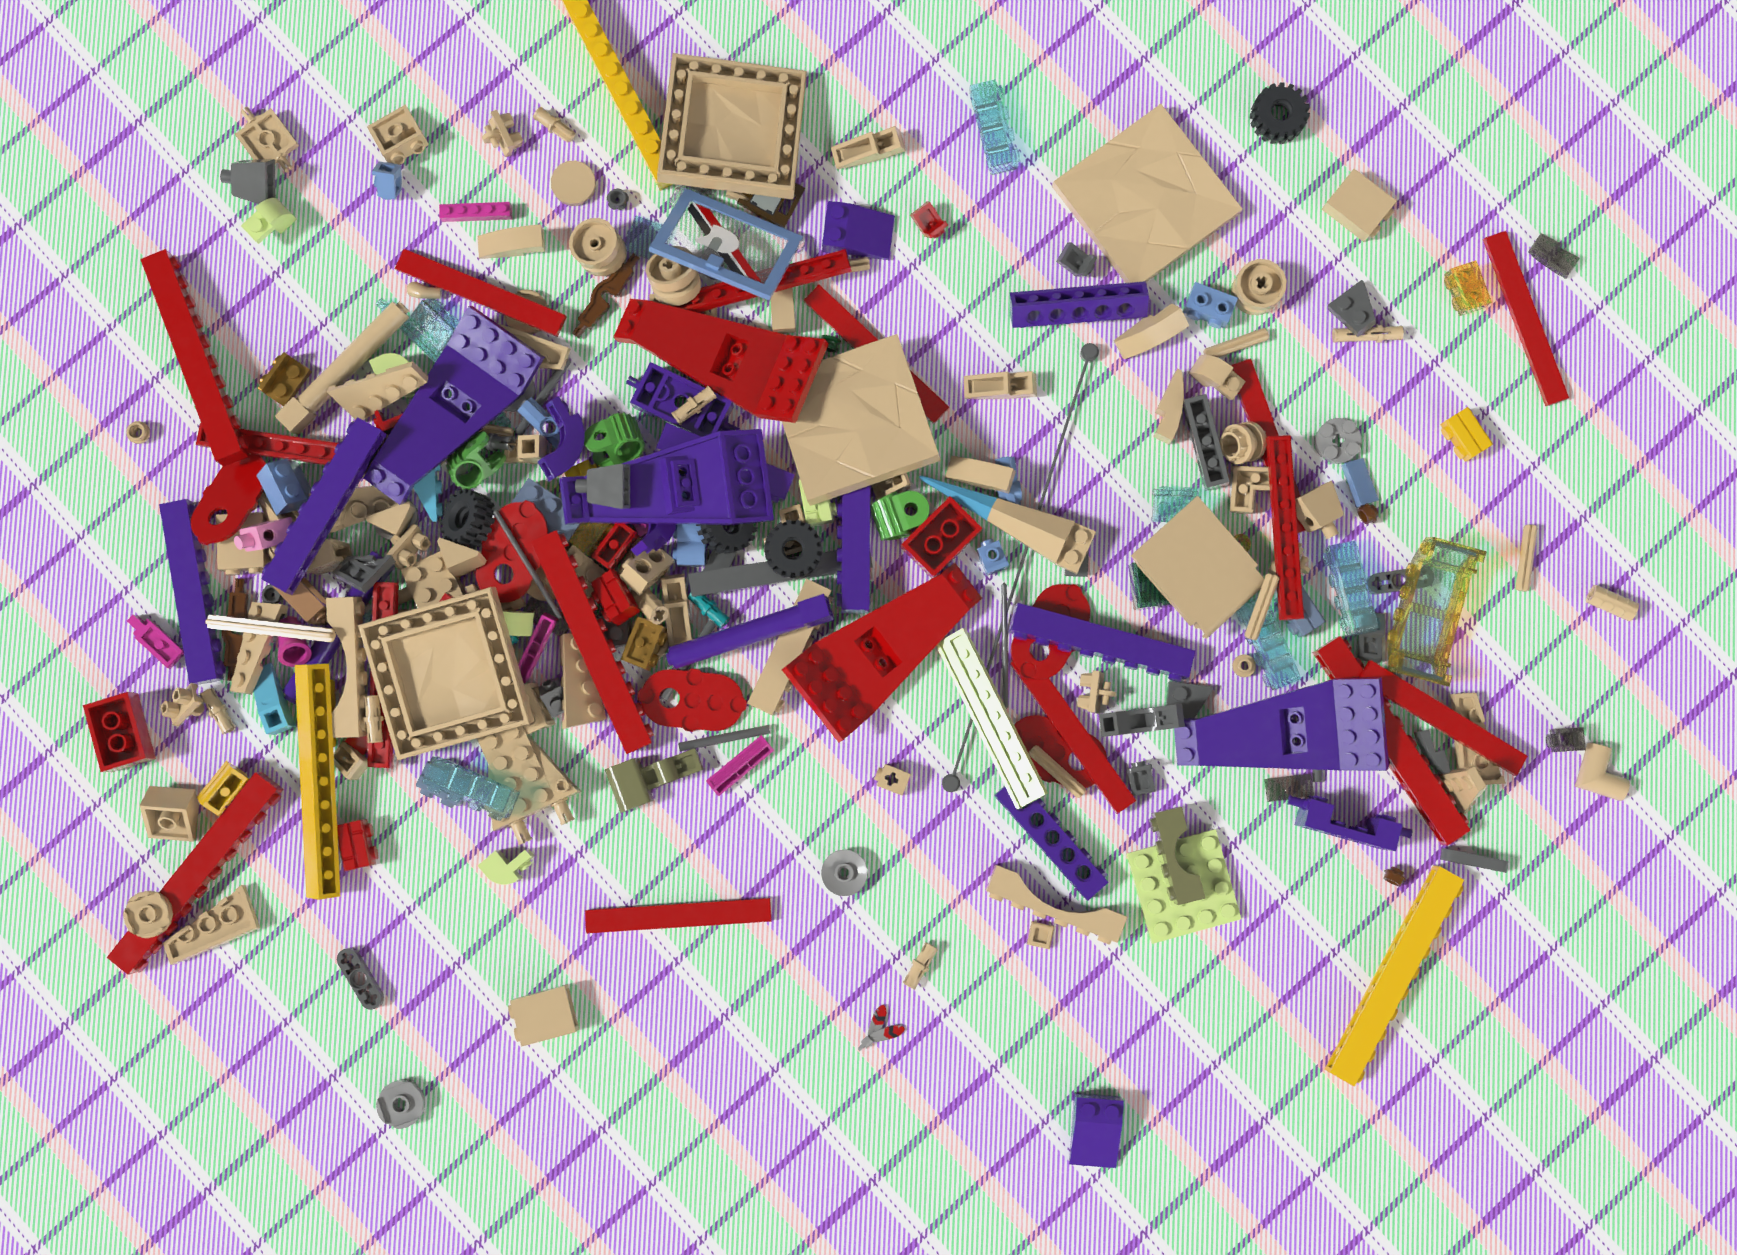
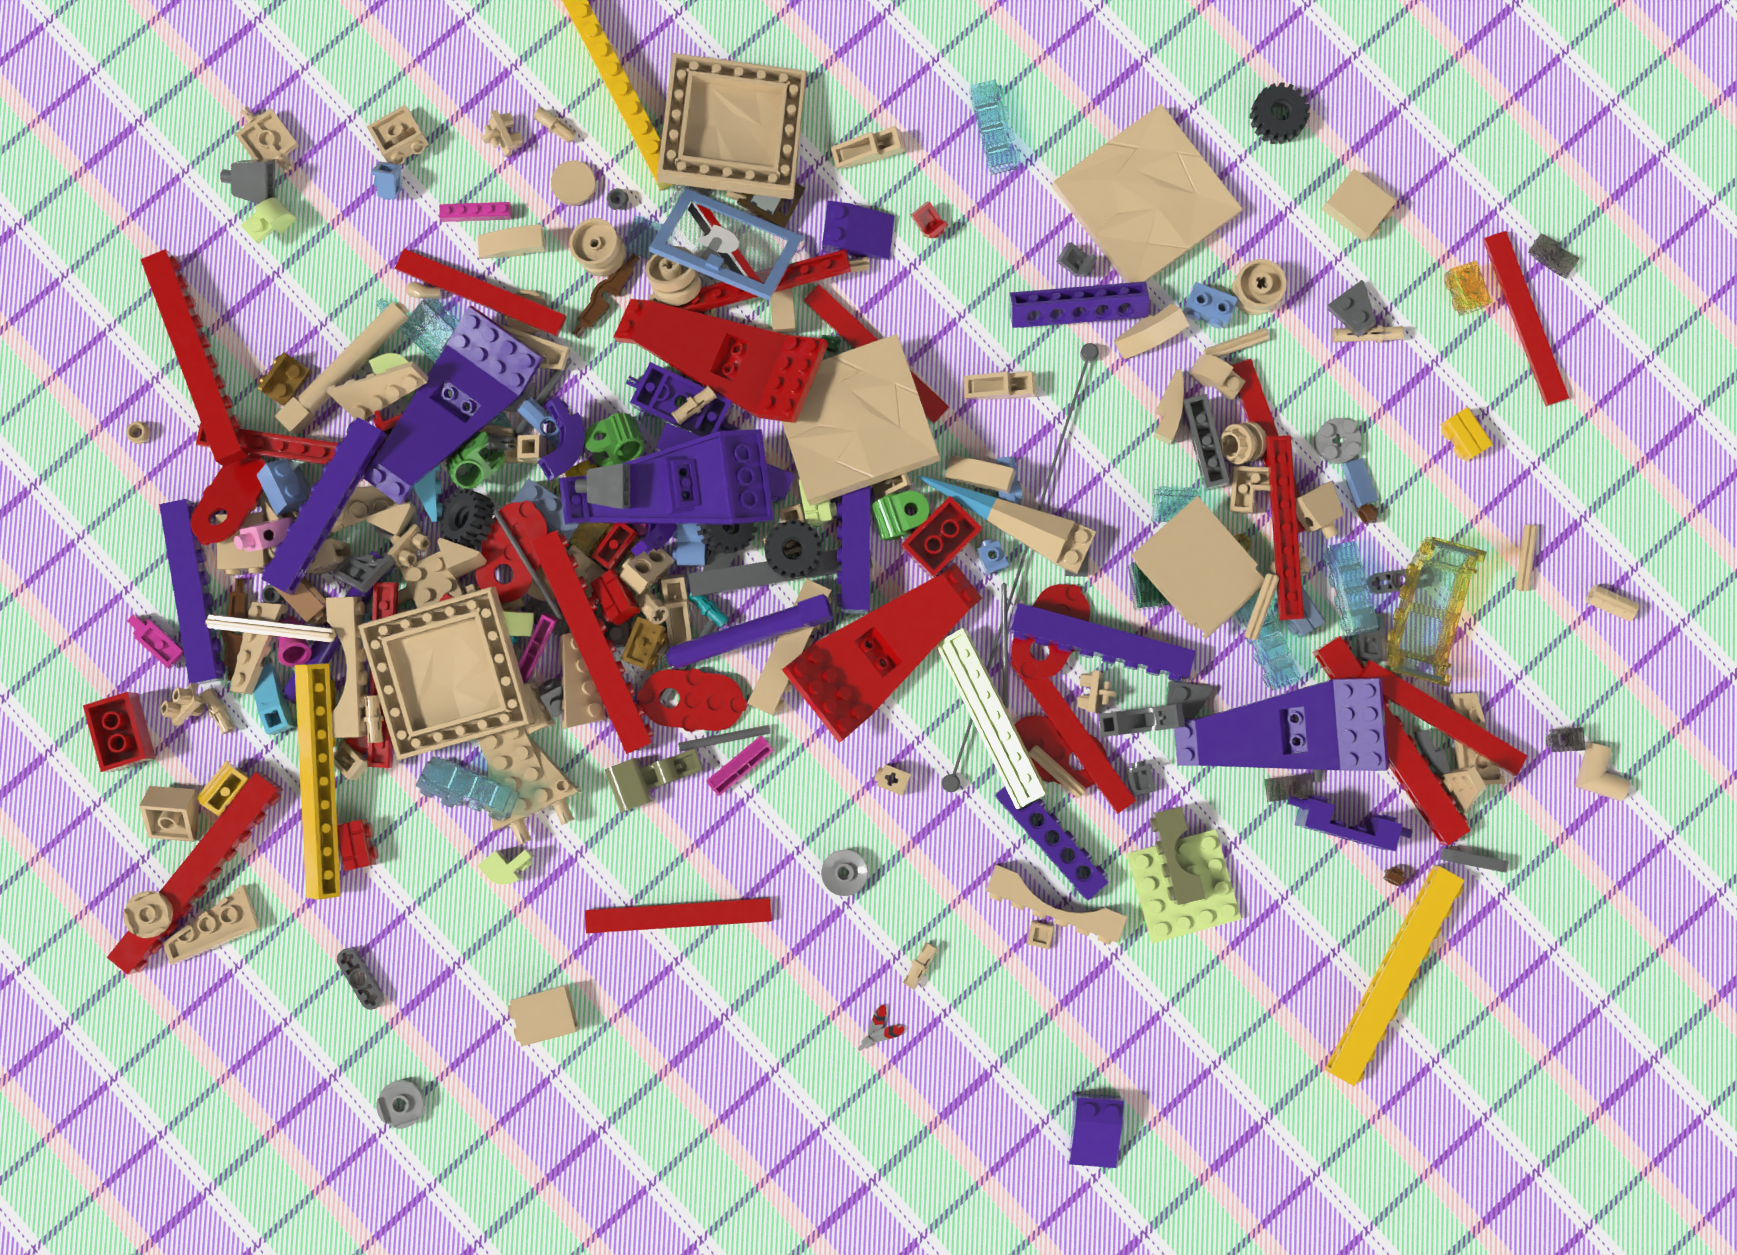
tan plate [1232,654,1256,677] -> none

